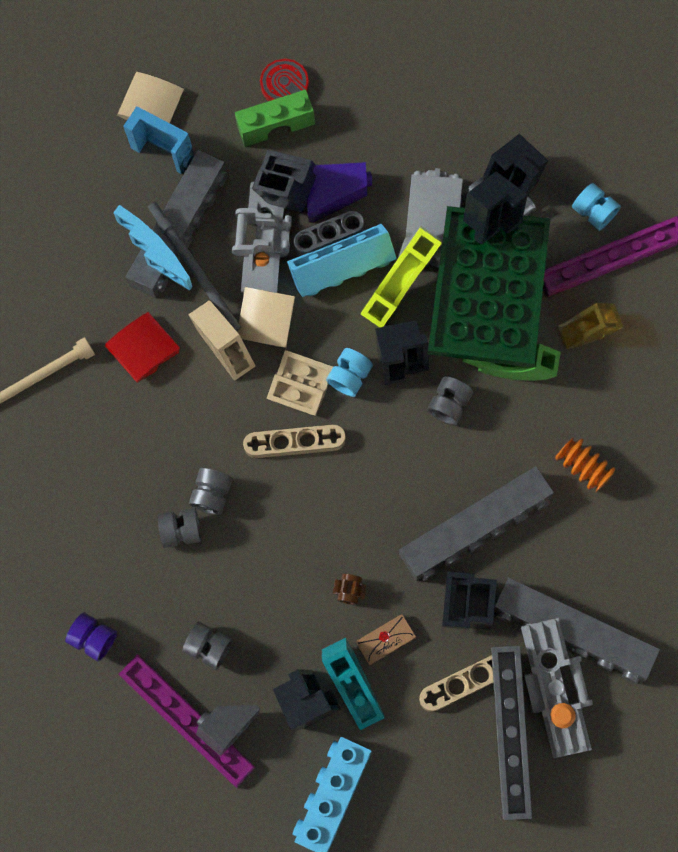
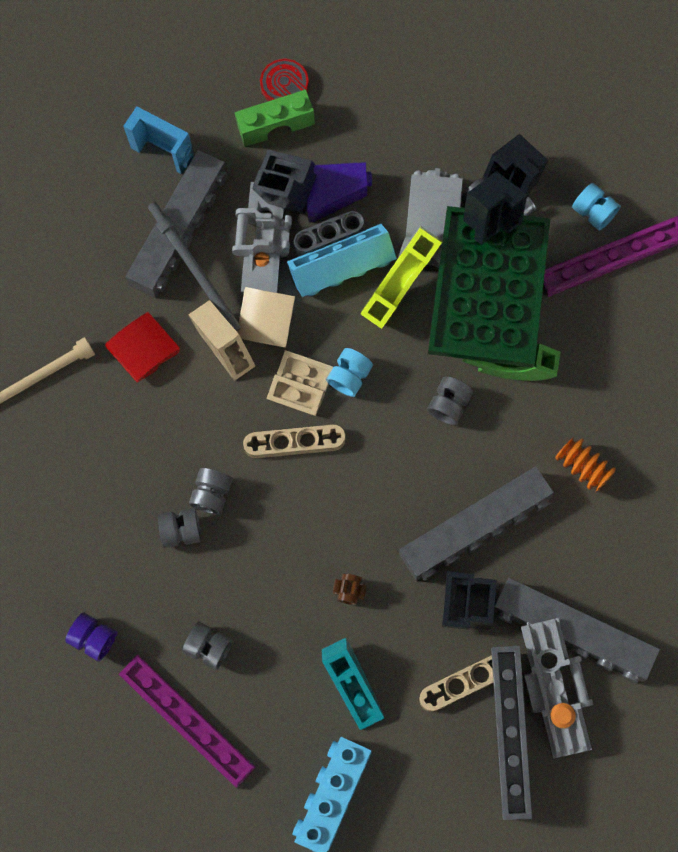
medium azure slope [114,205,192,290] -> none
tan slope [117,72,184,123] -> none
flat silver slope [196,705,260,756] -> none
black plate [273,669,341,730] -> none
medium nougat tile [355,614,416,666] -> none
black plate [375,321,429,385] -> none
clear yellow slope [558,303,623,349] -> none

